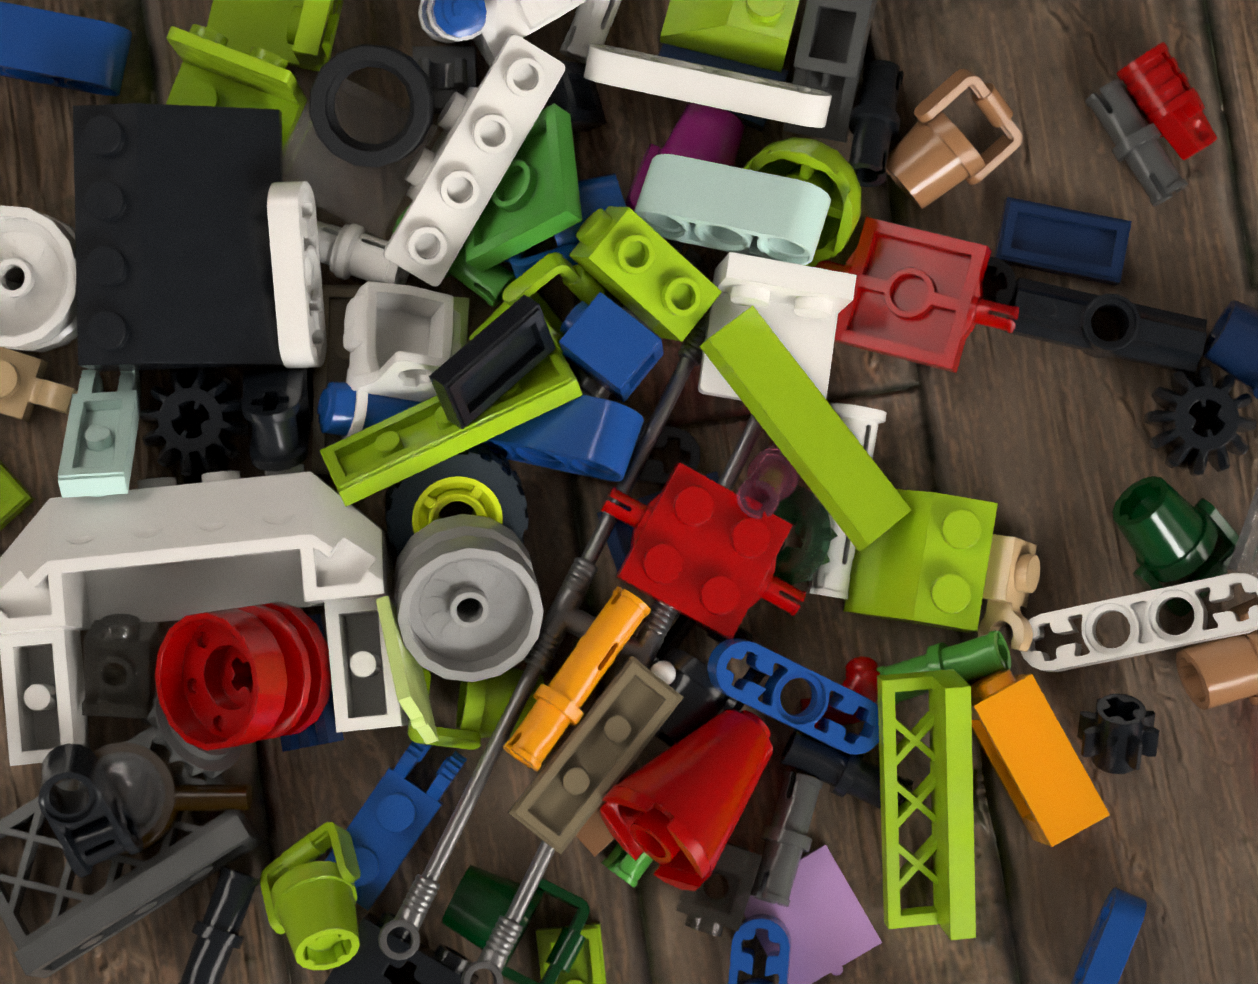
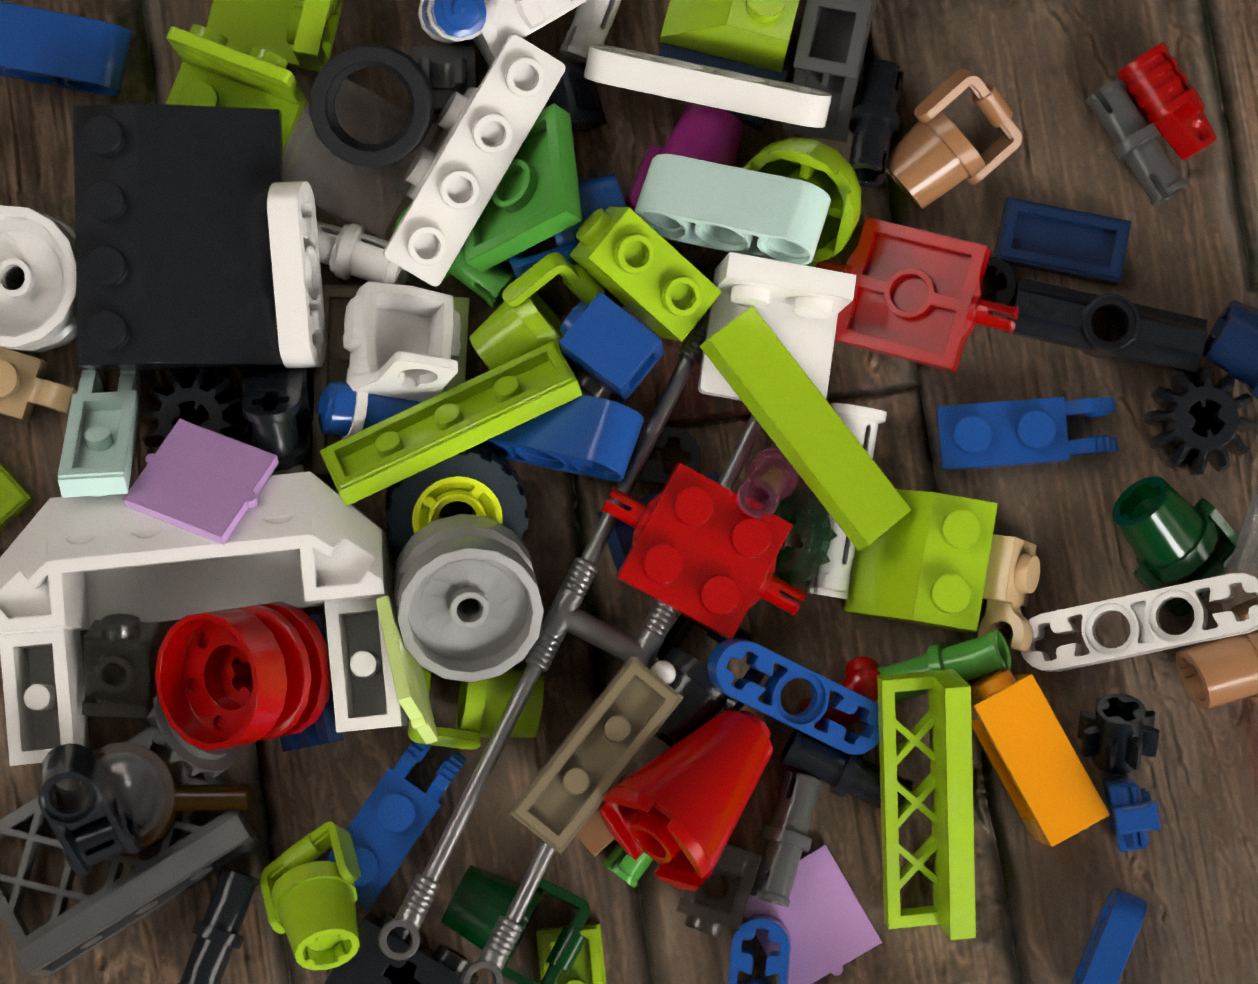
black tile [429,295,556,430] -> none
light orange pin [503,586,651,772] -> none
none -> lavender piece [123,419,279,545]
none -> blue hinge [935,397,1119,471]
none -> blue hinge [1102,775,1162,852]

